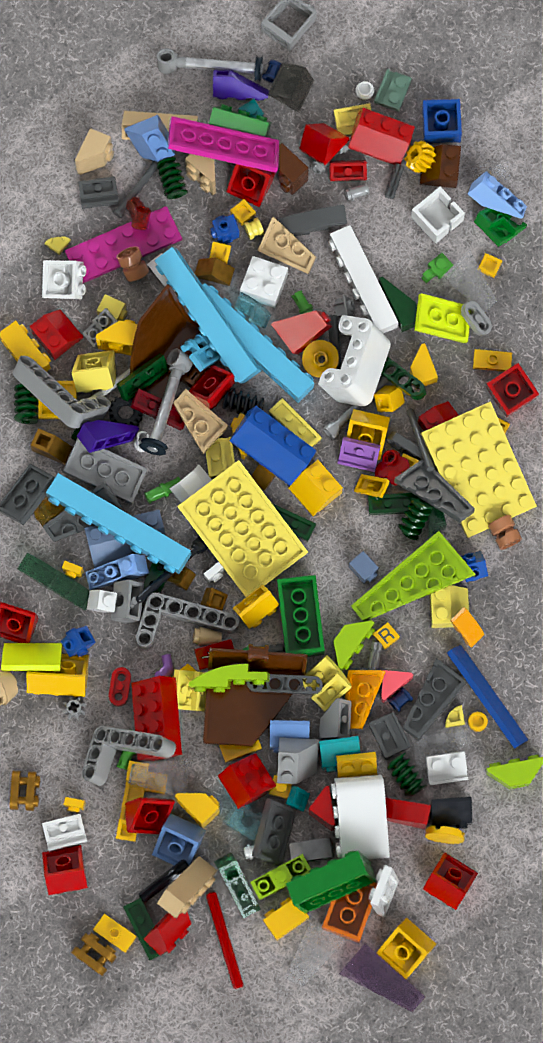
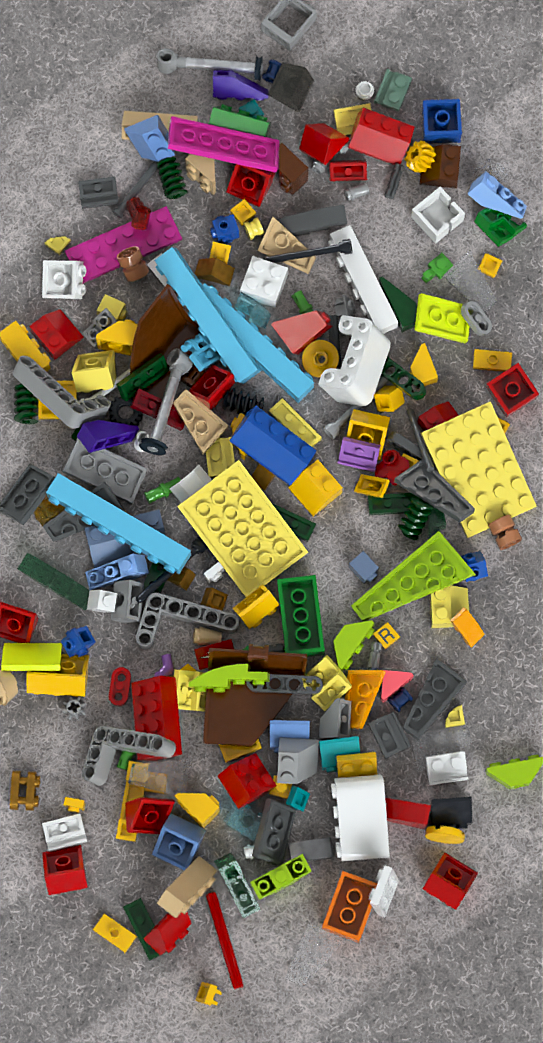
pearl gold slope [30,428,73,465] -> none
yellow plate [62,561,84,579] -> none
pearl gold brick [71,933,117,977] -> none
tan slope [75,128,114,175] -> none
black axle [138,859,189,902] -> none
yellow brick [263,897,309,941] -> none
green brick [286,851,377,913] -> none
red slope [309,786,335,831] -> none
clear purple wing [339,943,426,1012] -> none
yellow slope [376,918,437,979] -> none
dark green piece [387,753,428,797] -> none
blue tile [447,645,528,748] -> none
yellow tile [468,712,488,732] -> none
none -> yellow tile [195,982,222,1006]
none -> black piece [263,239,353,263]

